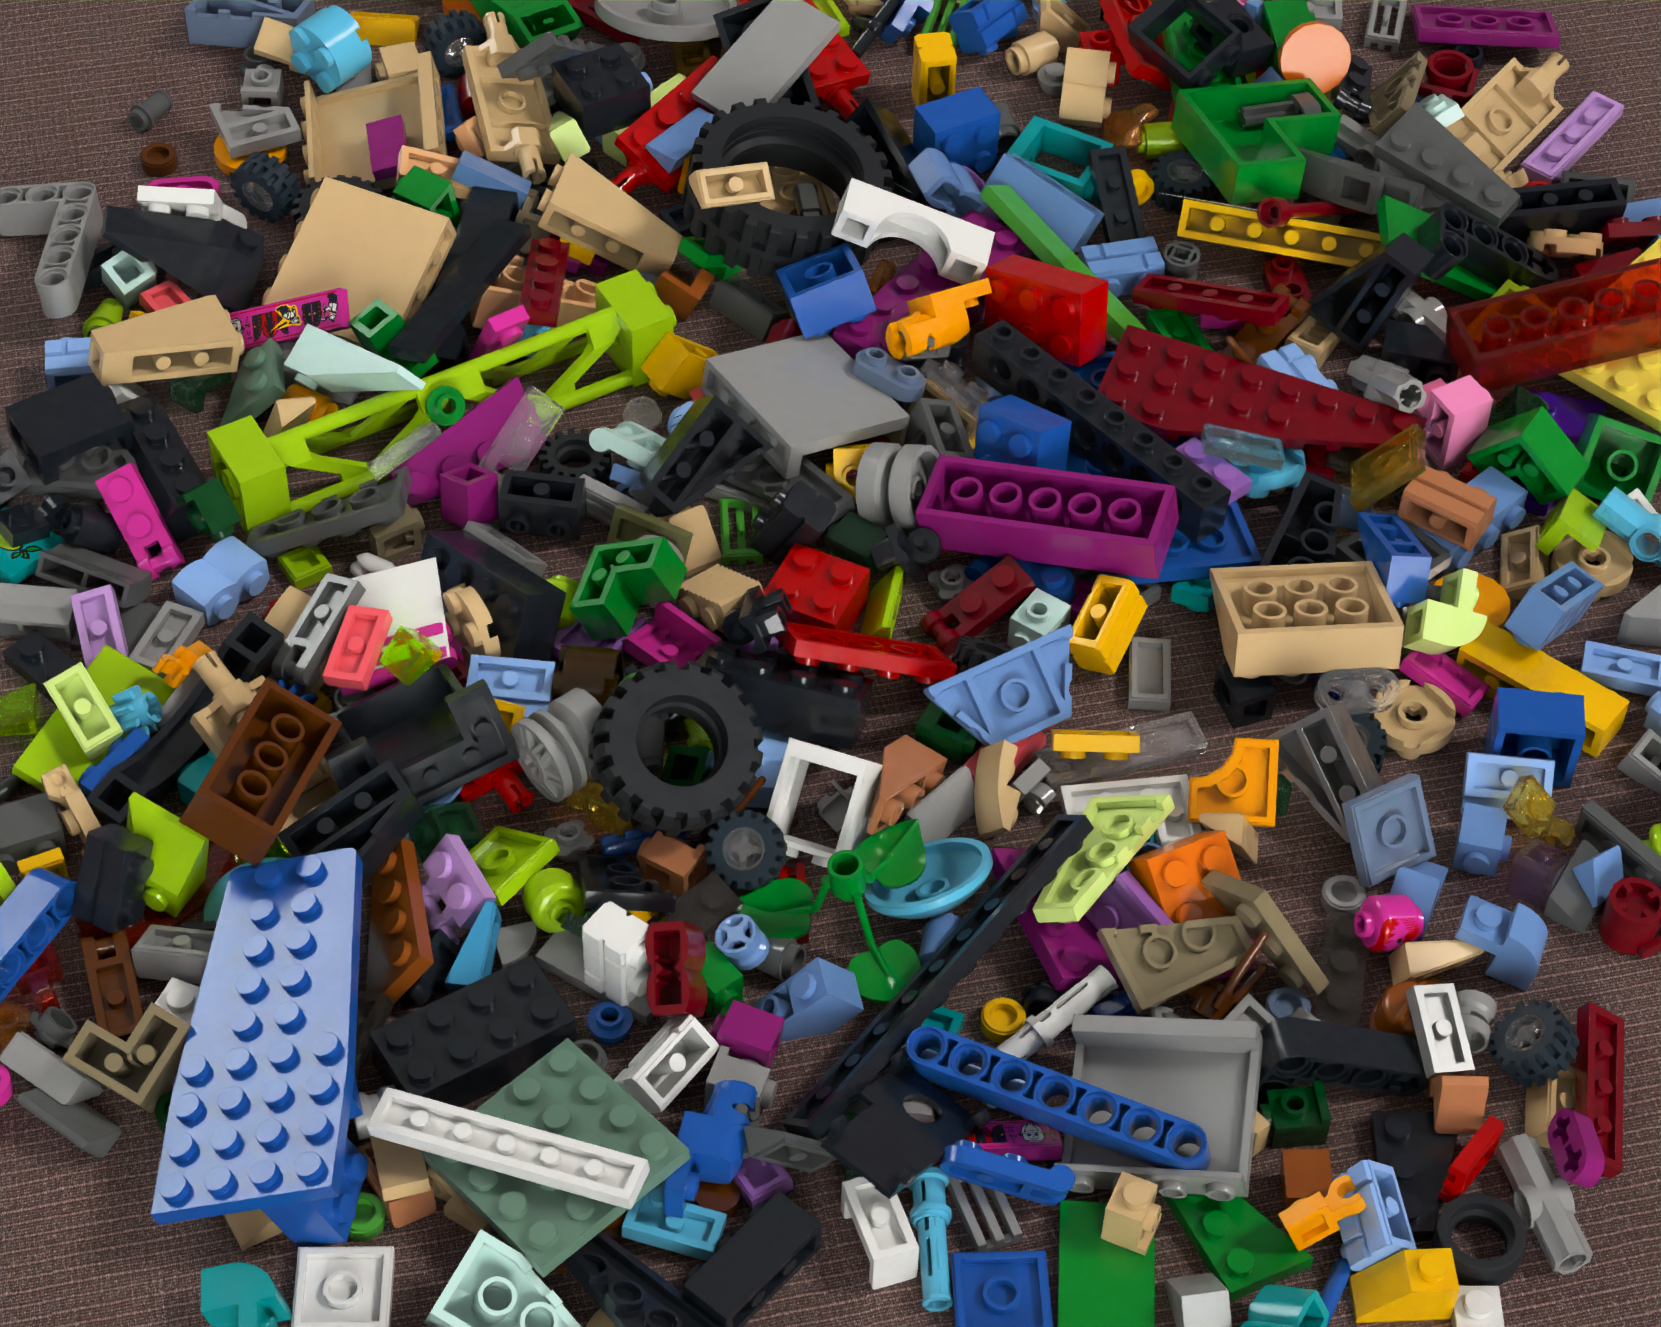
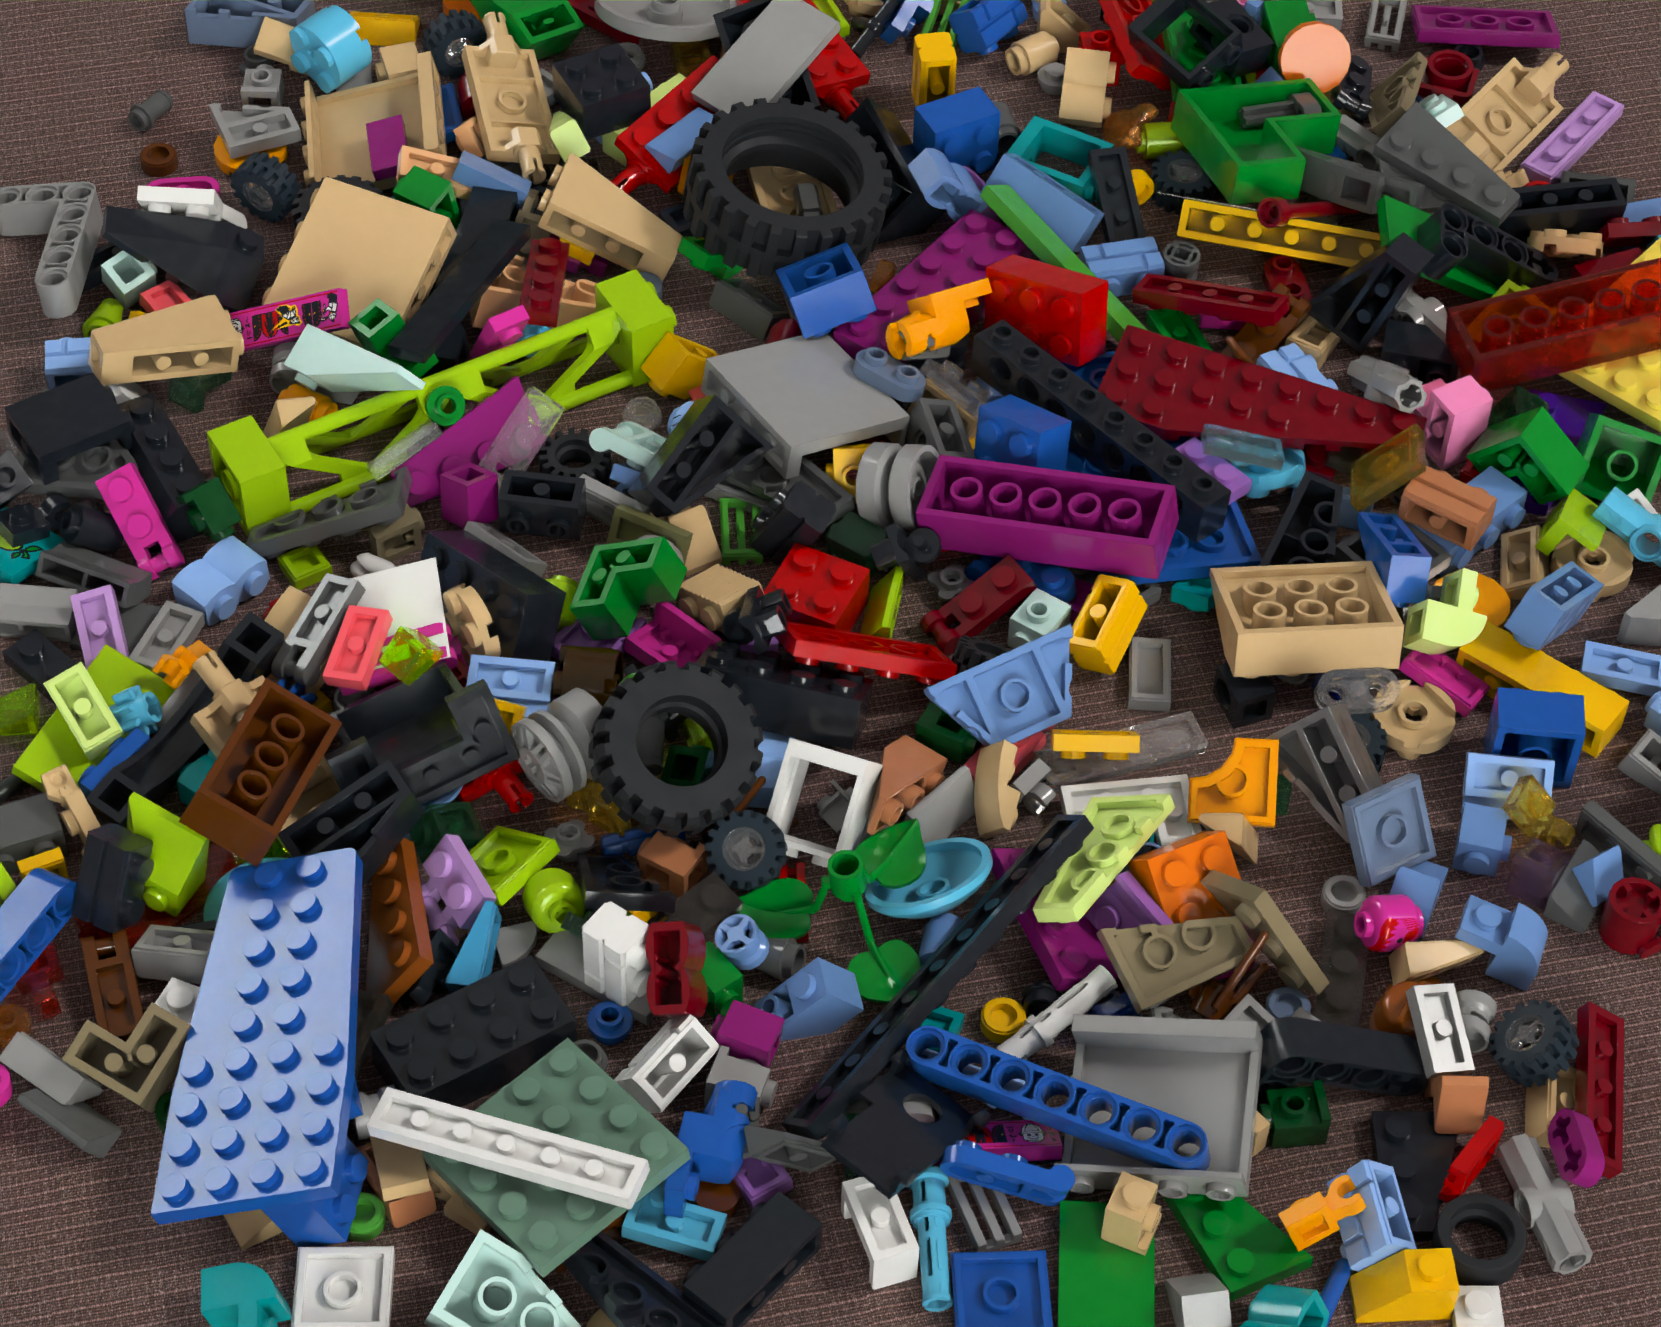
dark grey plate [29,1006,77,1049] -> none
sand green wing [220,338,286,426] -> none
dark grey wing [497,31,606,81] -> none
dark orange panel [654,268,715,321] -> none
tan slope [688,162,775,209] -> none
white arch [831,178,995,285] -> none
dark orange panel [1279,1149,1333,1211] -> none

